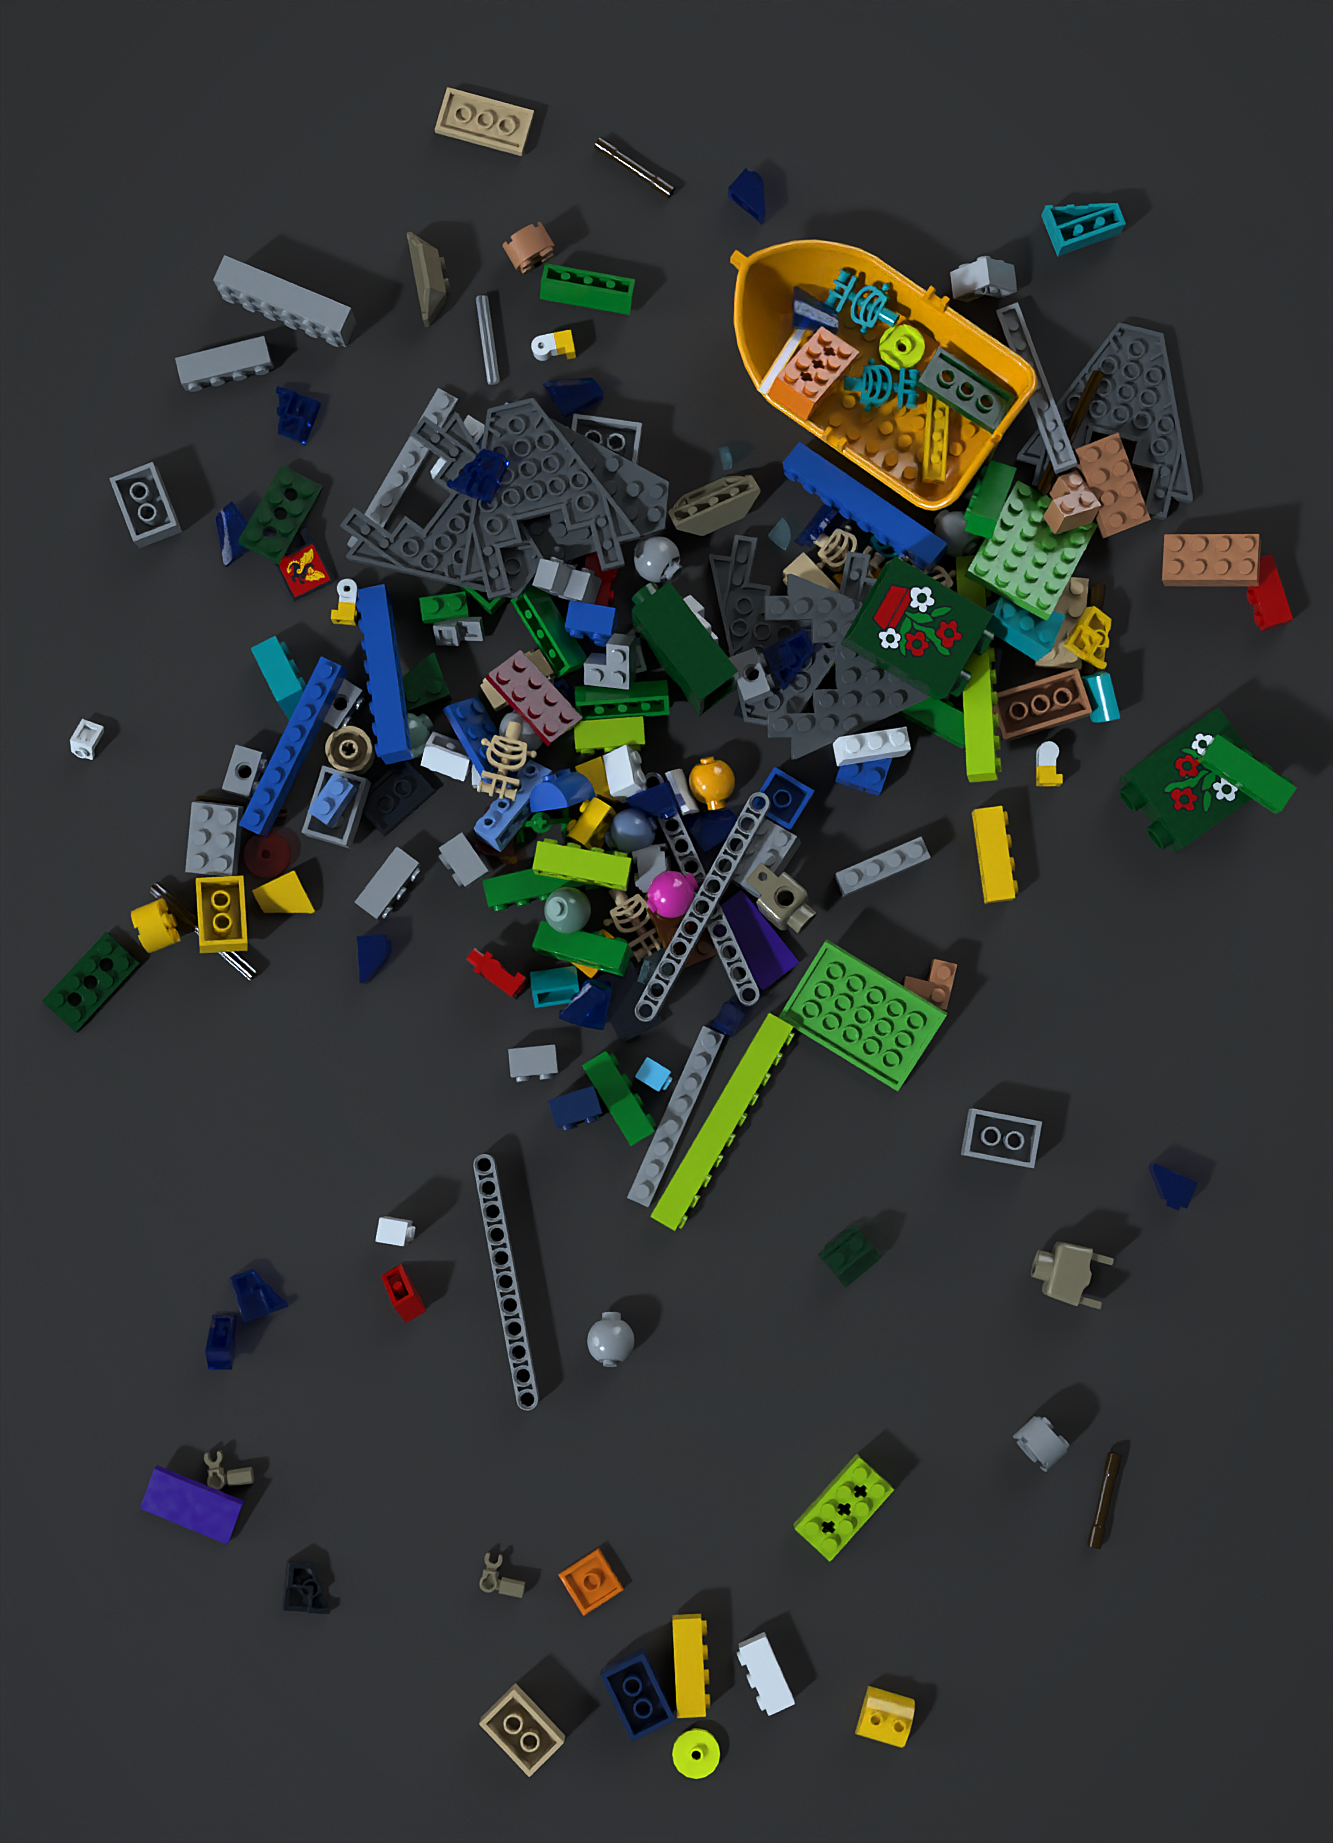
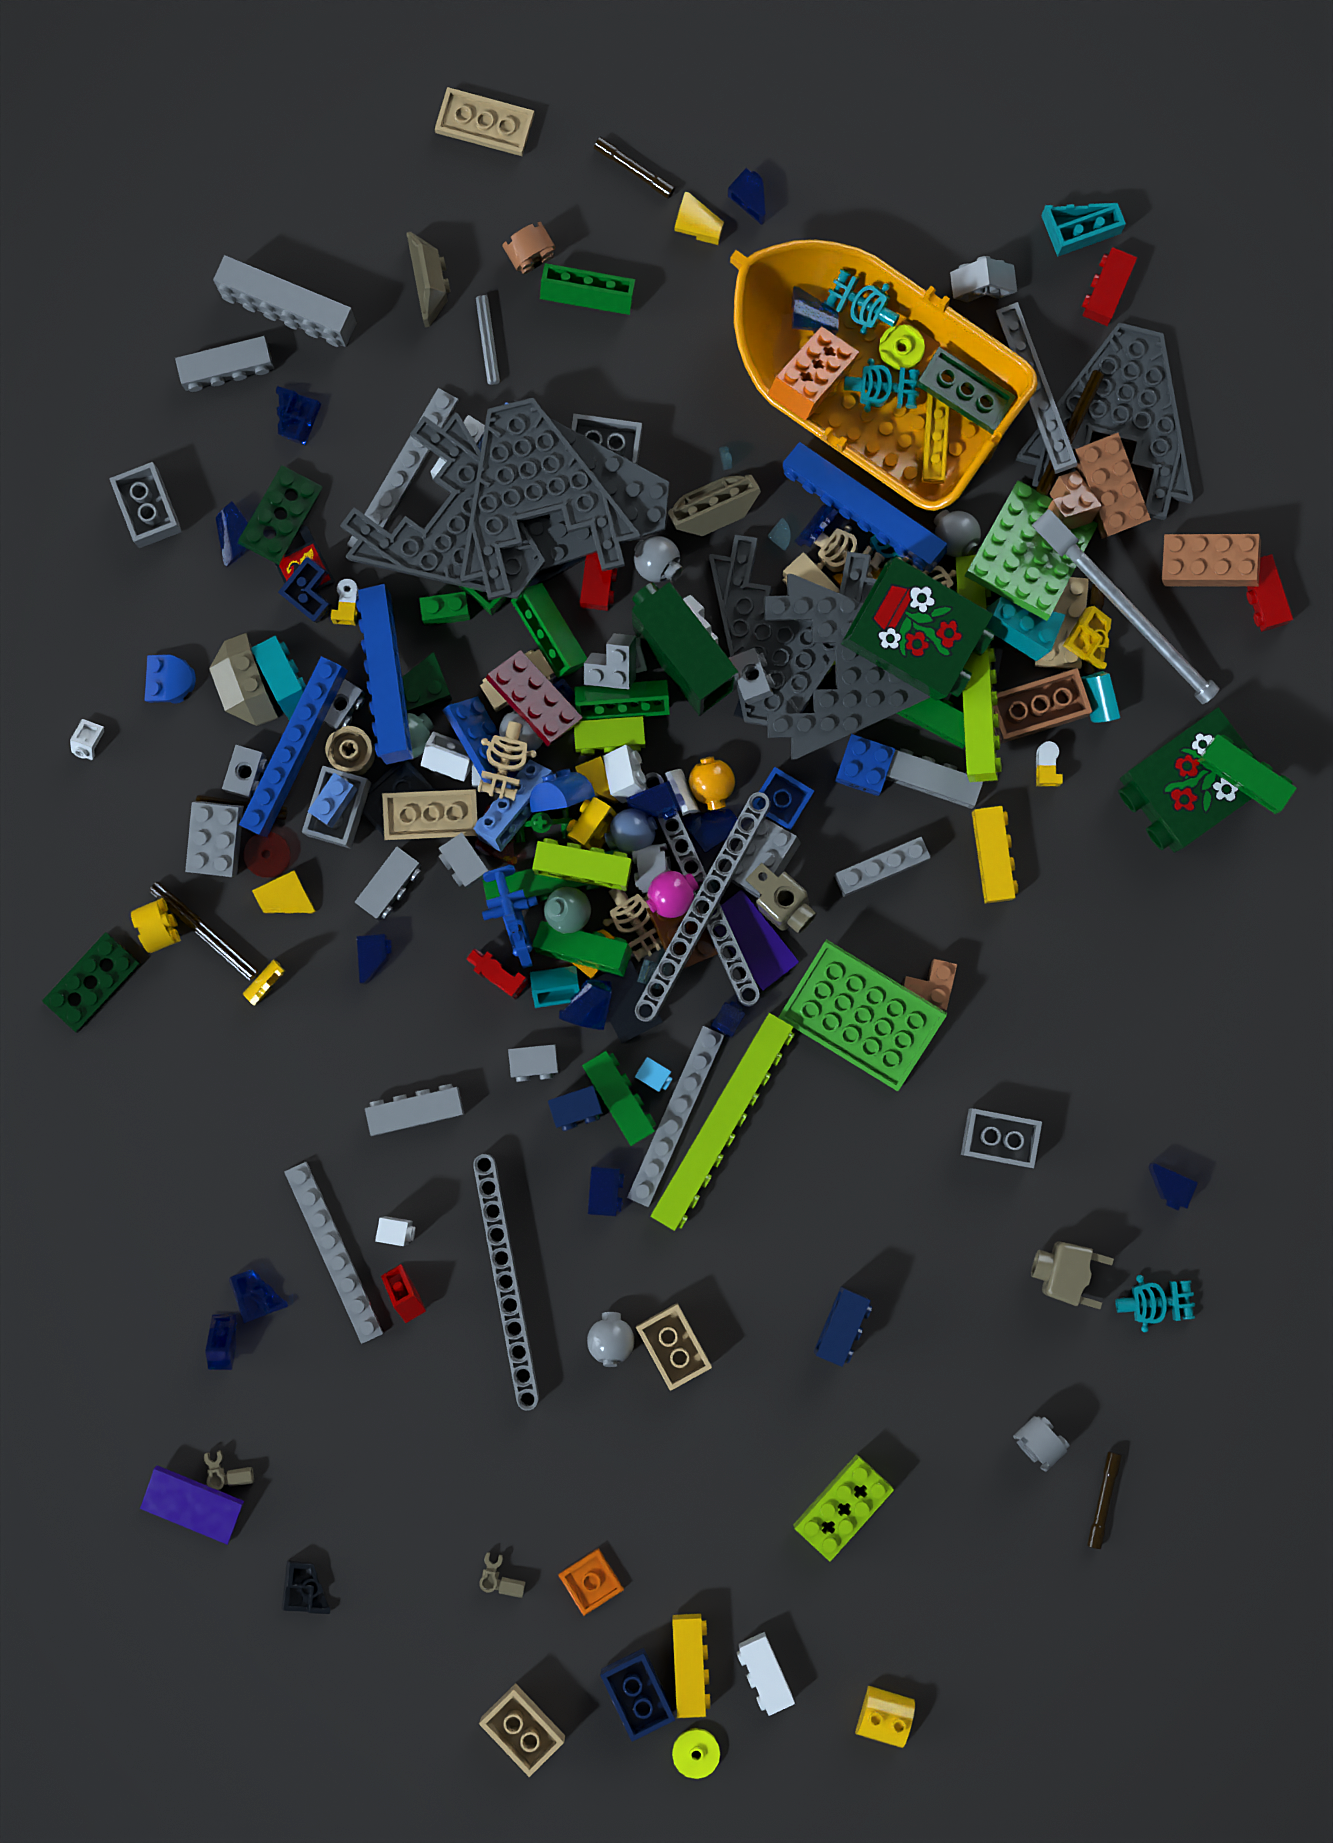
yellow brick [196,876,248,953] -> none
light grey slope [433,617,485,646] -> none
clear blue slope [446,449,509,504] -> none
leg [531,330,576,361] -> none
light grey brick [532,557,602,604] -> none
clear blue slope [542,377,604,418] -> none
blue brick [565,600,619,647] -> none
white sticker [757,312,815,396] -> none
clear blue slope [761,629,814,690] -> none
clear green brick [818,1224,881,1288] -> none
white brick [833,727,911,766] -> none
green brick [963,460,1017,539] -> none
none -> blue slope [145,655,196,704]
none -> dark tan wedge [209,633,278,726]
none -> yellow slope [243,959,285,1006]
none -> dark blue brick [278,556,333,623]
none -> light grey plate [284,1162,384,1344]
none -> light grey brick [365,1084,465,1136]
none -> tan plate [382,789,477,840]
none -> blue piece [482,865,538,968]
none -> clear blue brick [588,1167,624,1216]
none -> tan brick [636,1303,712,1391]
none -> yellow slope [675,192,724,245]
none -> dark blue brick [813,1286,872,1367]
none -> light grey brick [885,748,983,809]
none -> flat silver piece [1032,509,1220,704]
none -> red brick [1081,247,1137,326]
none -> teal torso [1115,1275,1195,1333]

